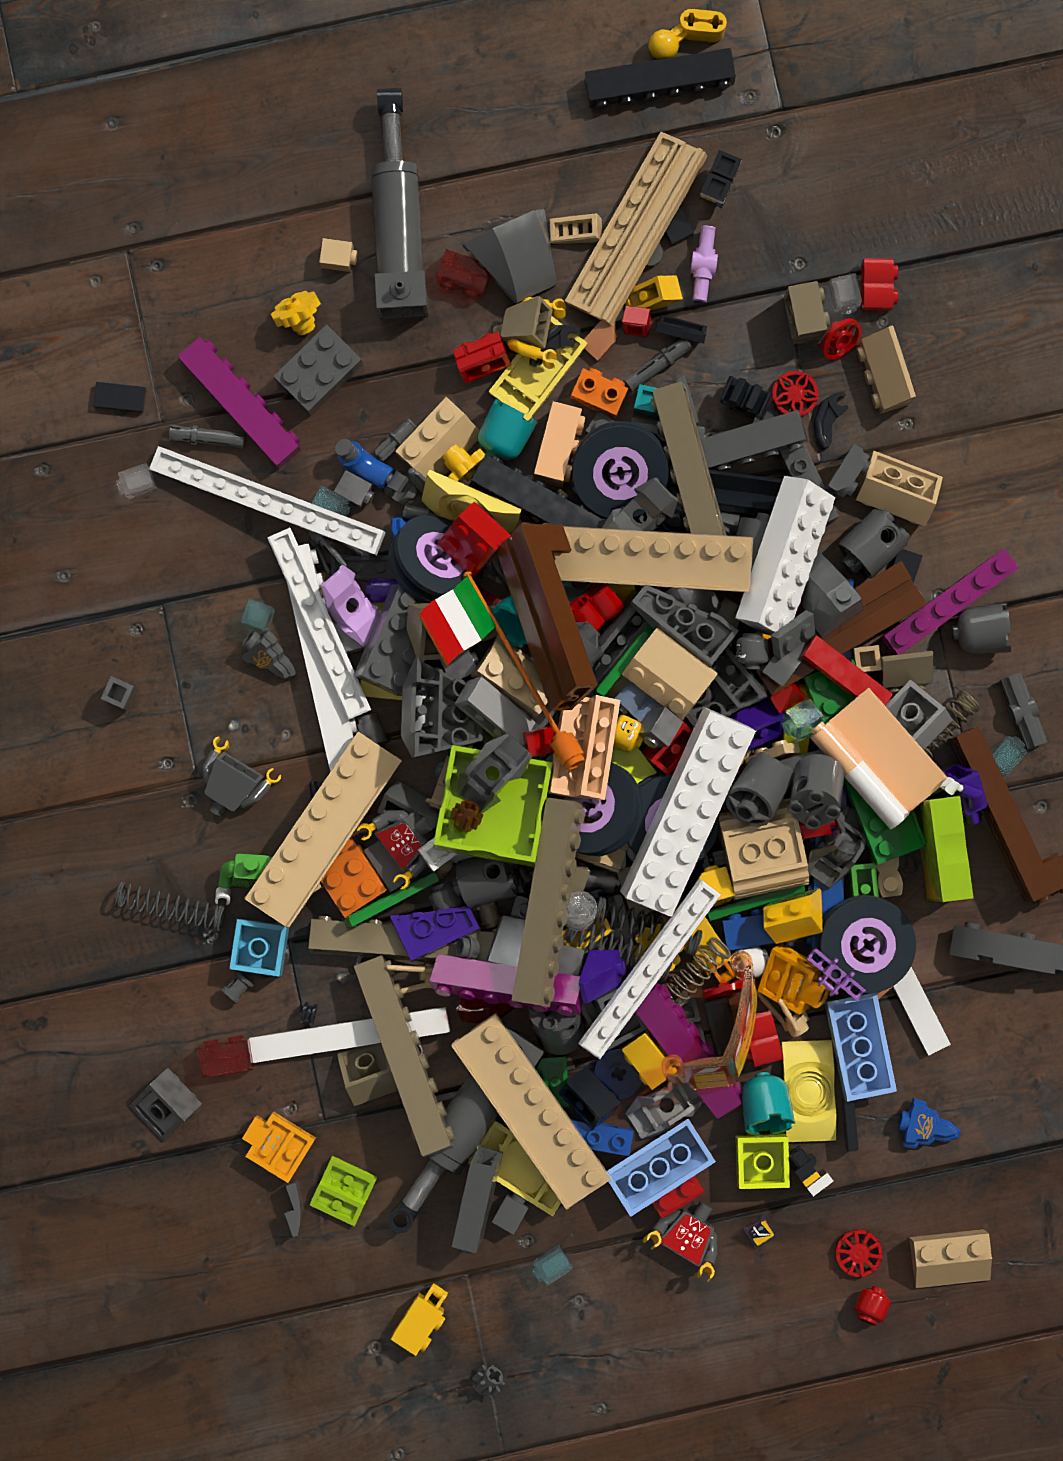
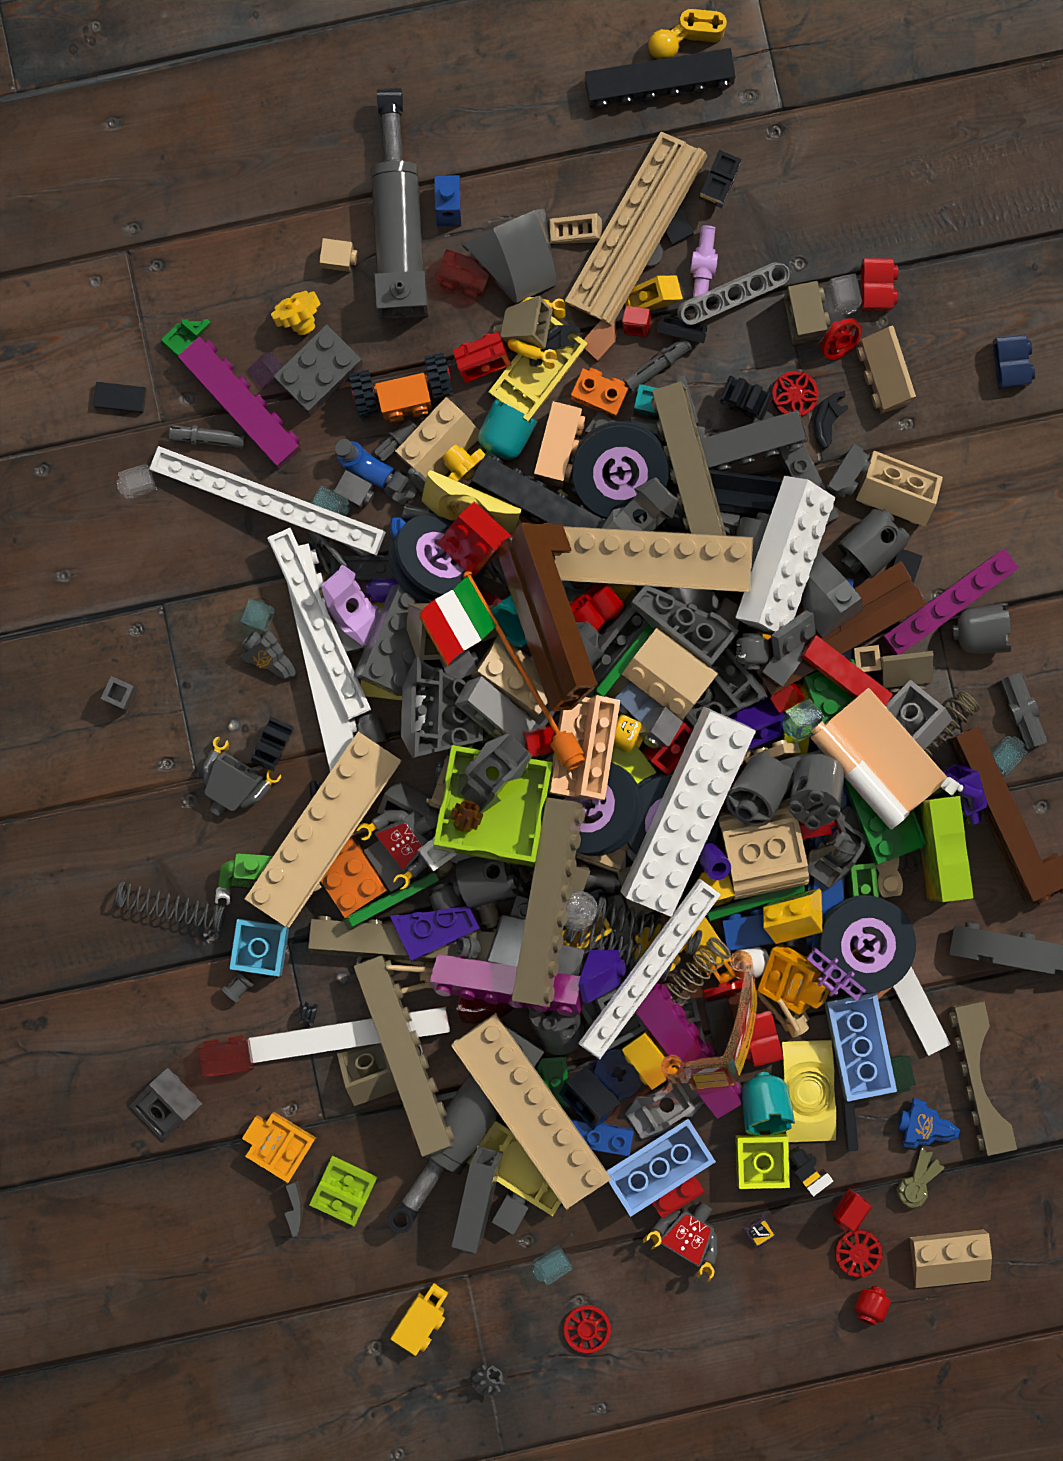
none -> green slope [161,319,210,359]
none -> clear purple slope [248,352,283,389]
none -> black gear [251,717,294,772]
none -> brick [349,352,453,423]
none -> blue torso [435,175,461,226]
none -> red wheel [564,1305,611,1353]
none -> light grey beam [677,262,790,325]
none -> dark purple brick [697,843,731,880]
none -> red brick [832,1189,873,1233]
none -> clear green brick [890,1054,916,1093]
none -> olive piece [897,1148,945,1208]
none -> dark tan arch [949,1000,1017,1156]
none -> dark blue brick [993,334,1035,389]

